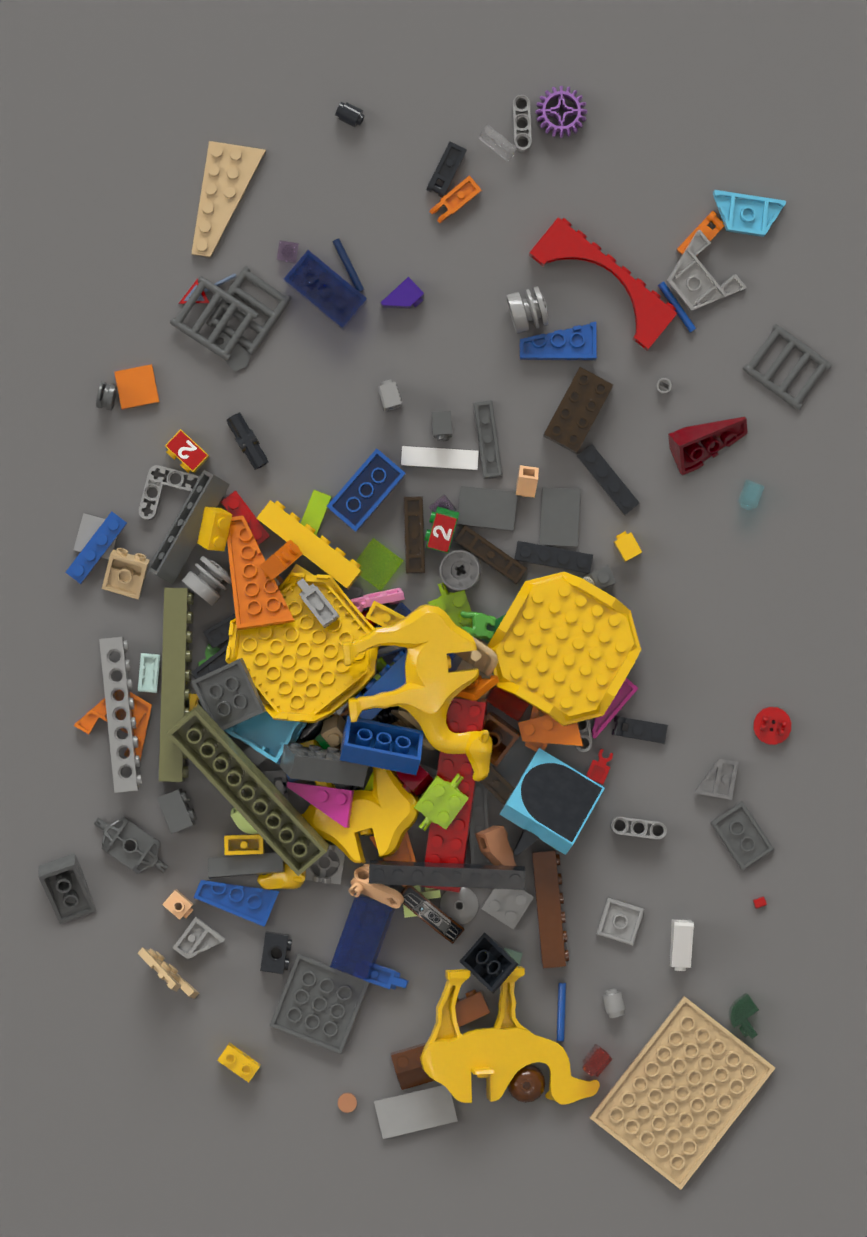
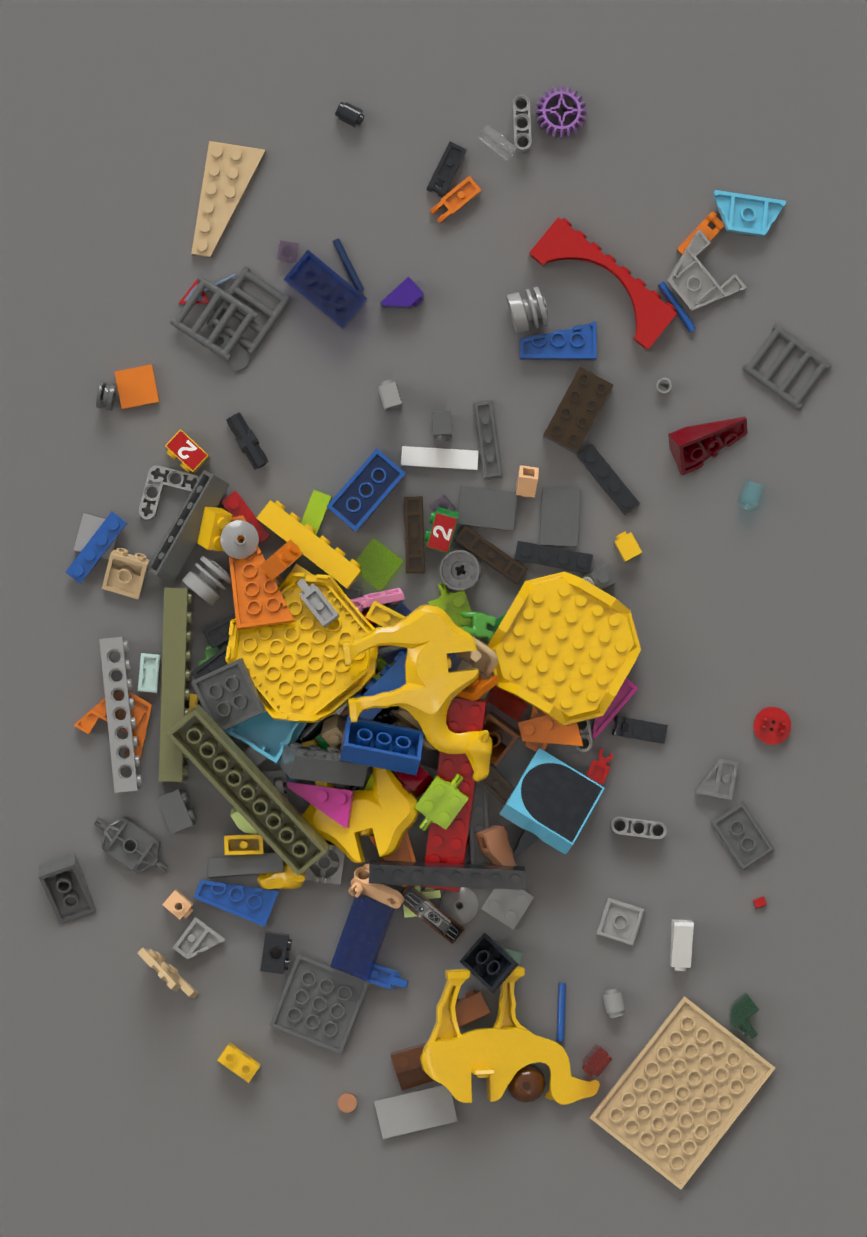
reddish brown brick [532,850,569,968] -> none
none -> light grey dish [220,520,259,559]

